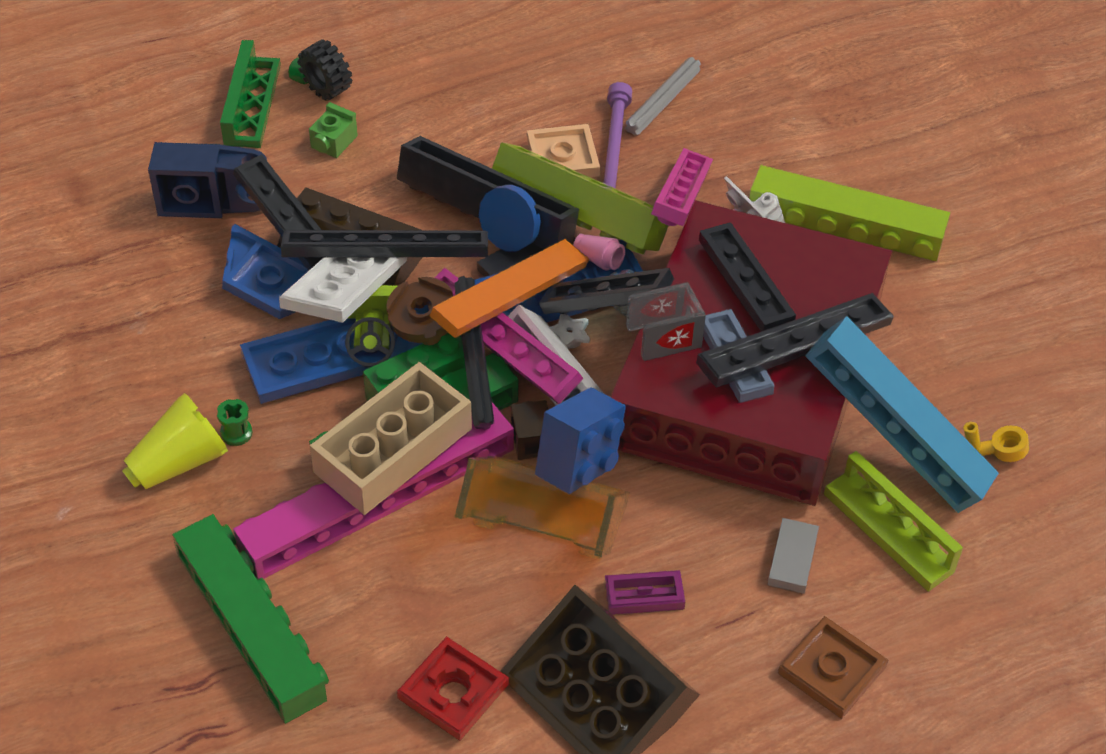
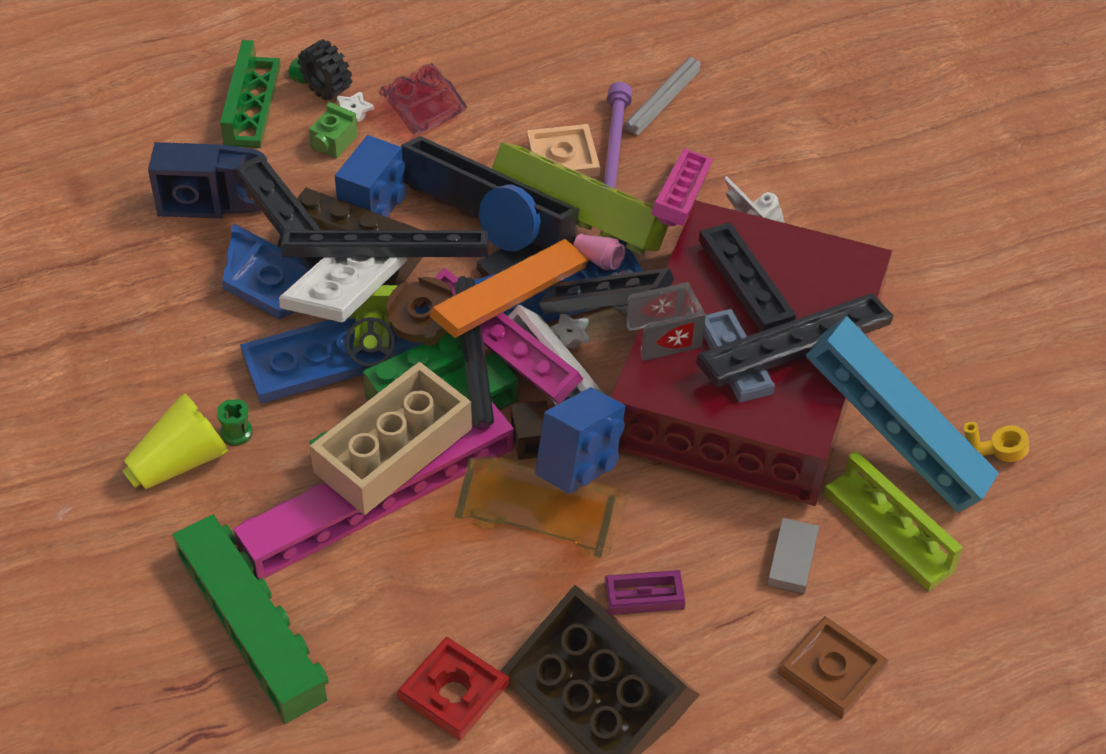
lime brick [749,165,950,262] -> none
none -> blue brick [335,135,406,218]
none -> white plate [337,92,374,122]
none -> clear pink slope [379,63,467,135]

